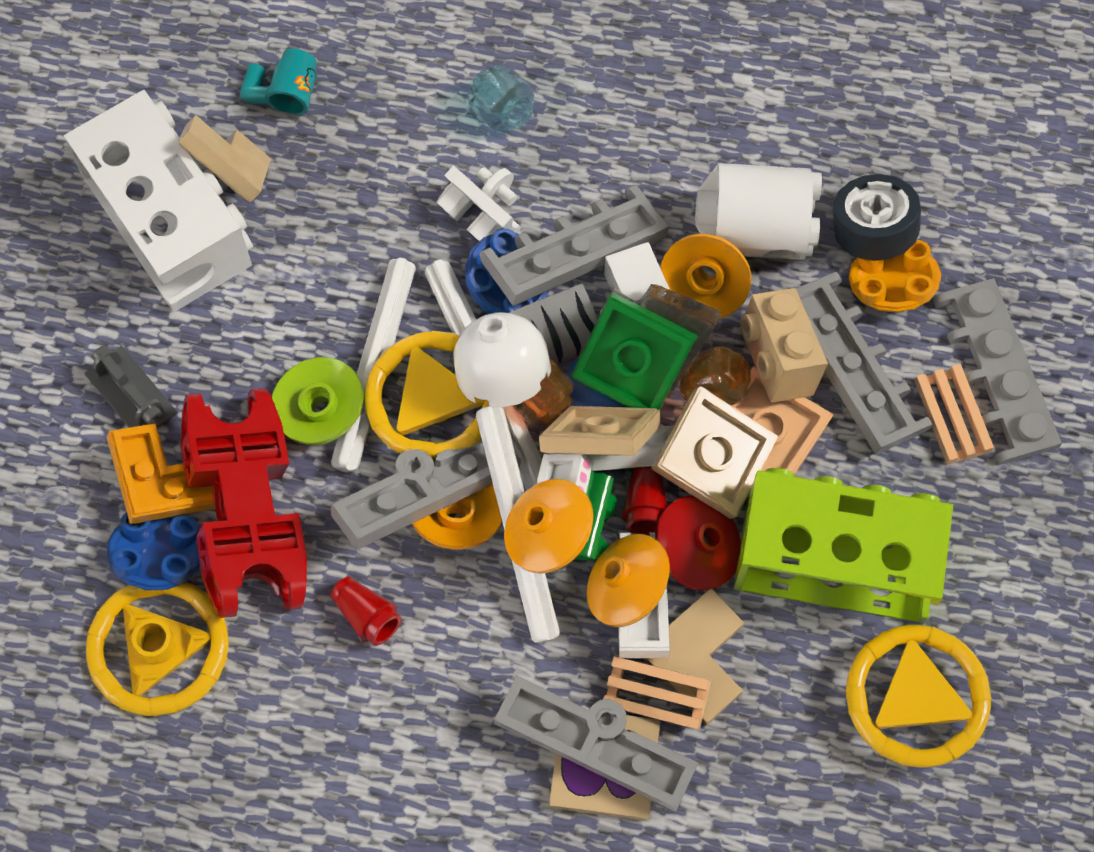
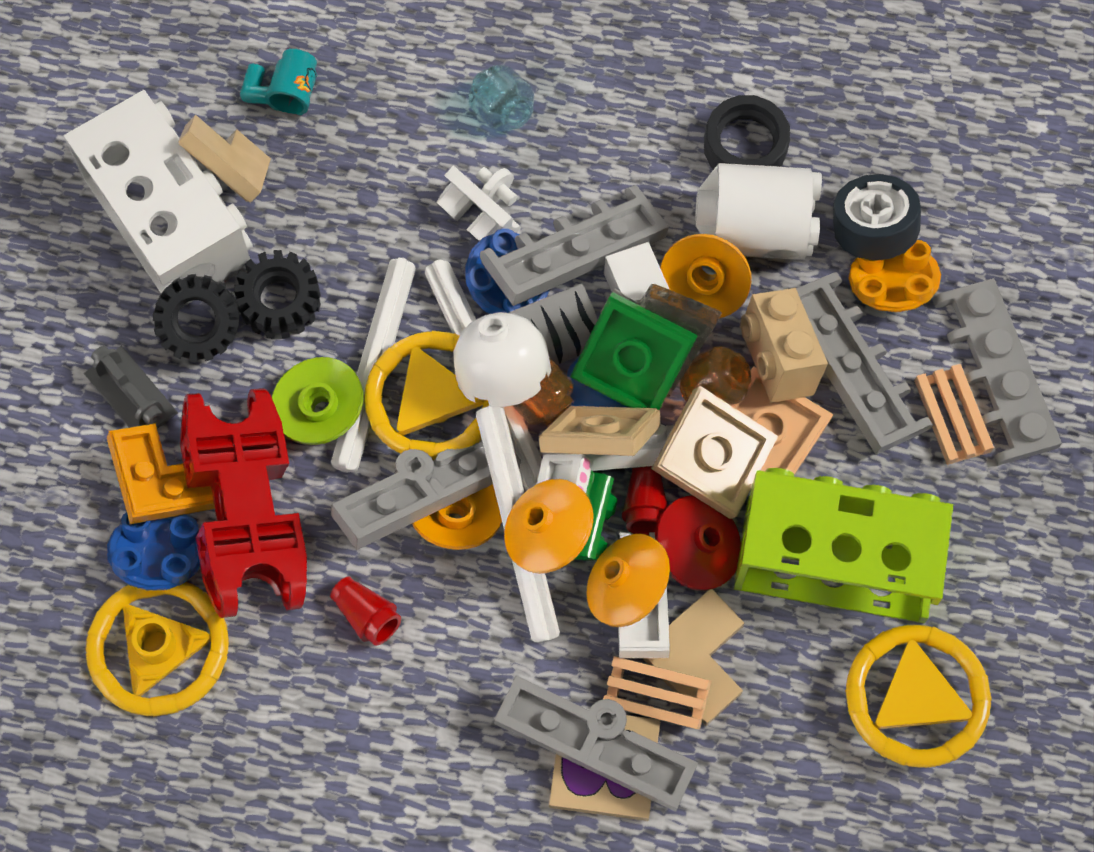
none -> black tyre [153,274,240,362]
none -> black tyre [234,250,321,339]
none -> black tyre [704,95,790,170]

